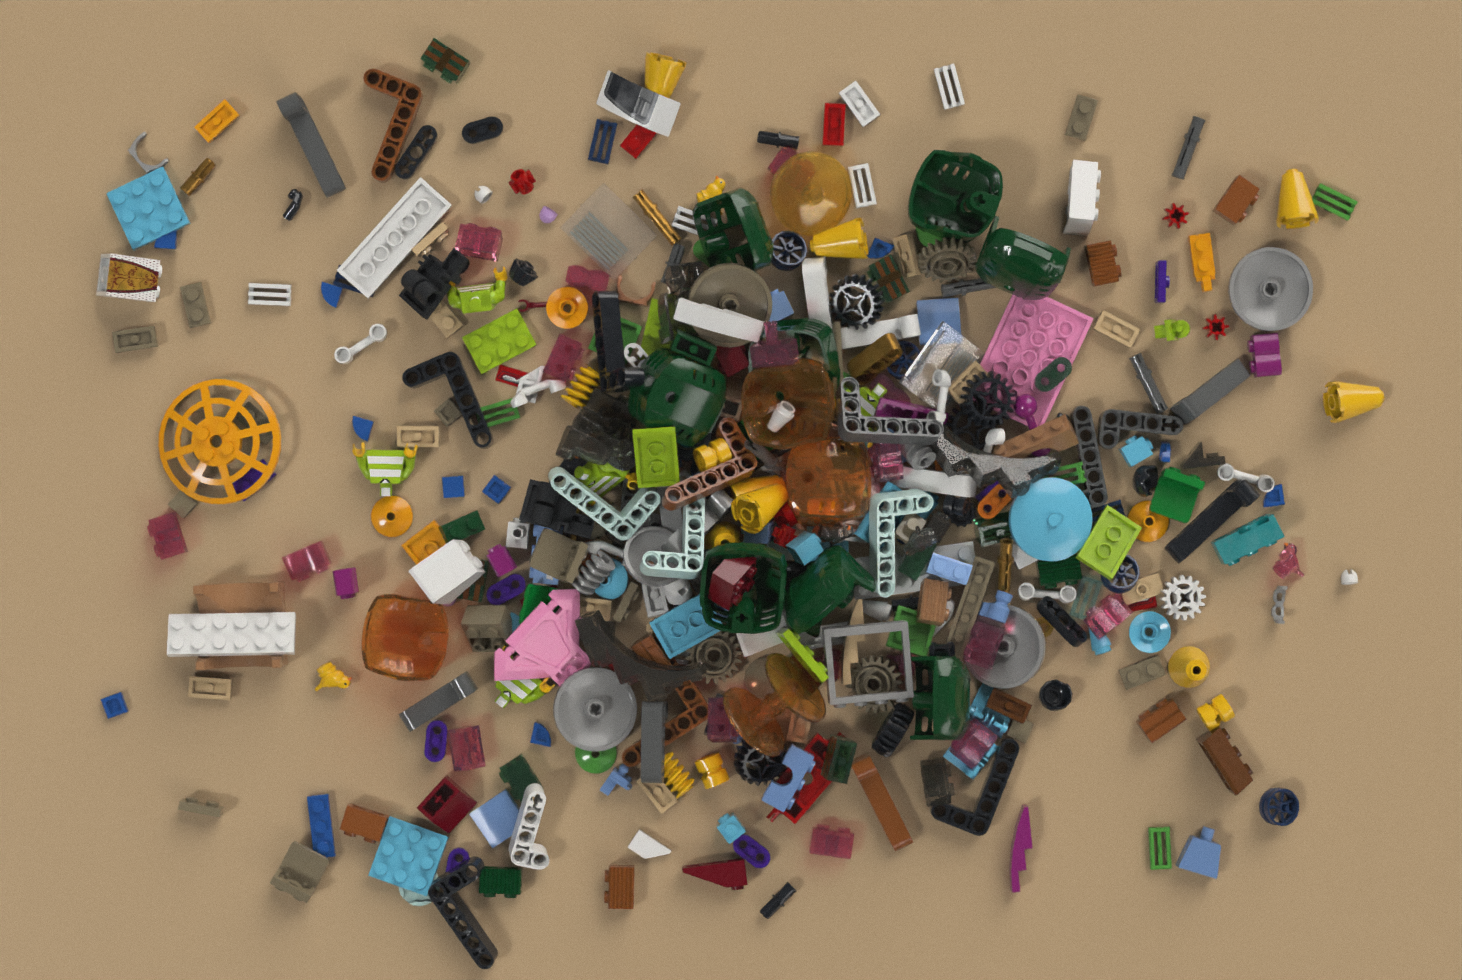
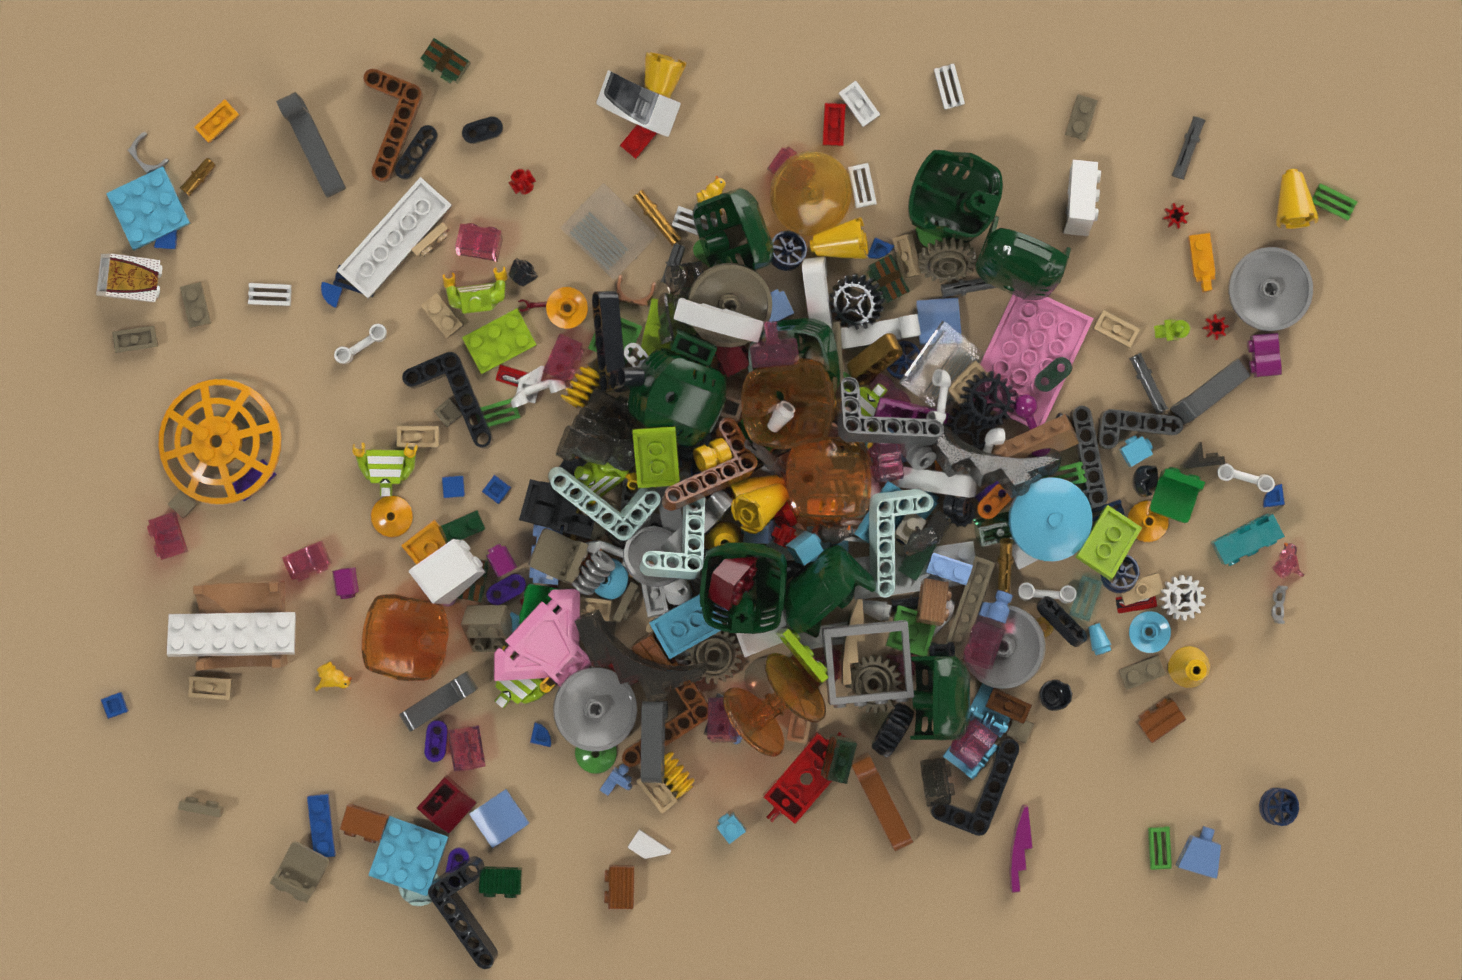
black arm [283,189,303,221] -> none
blue tile [352,416,374,442] -> none
black plate [399,248,470,320] -> none
white hinge [474,186,493,204] -> none
clear green brick [499,753,544,803] -> none
white brick [506,518,530,549] -> none
white beam [508,783,549,870] -> none
lavender hinge [539,206,558,223] -> none
clear pink brick [565,265,610,291] -> none
dark blue tile [588,119,618,165] -> none
dark red slope [682,858,748,890] -> none
yellow wheel [694,752,730,789] -> none
black gear [733,731,788,787] -> none
dark purple plate [733,834,770,868] -> none
black axle [757,131,799,149] -> none
black axle [760,882,797,919] -> none
medium blue arch [761,743,816,812] -> none
clear pink brick [809,824,854,859] -> none
dark green brick [1035,554,1082,589] -> none
clear pink brick [1083,594,1133,640] -> none
dark orange brick [1084,240,1122,287] -> none
dark purple plate [1154,260,1170,303] -> none
blue tile [1159,441,1171,462] -> none
black beam [1164,479,1260,564] -> none
yellow wheel [1196,694,1235,732] -> none
reddish brown slope [1196,727,1253,796] -> none
dark orange brick [1212,175,1260,225] -> none
yellow cone [1323,381,1385,423] -> none
white hinge [1341,569,1358,585] -> none

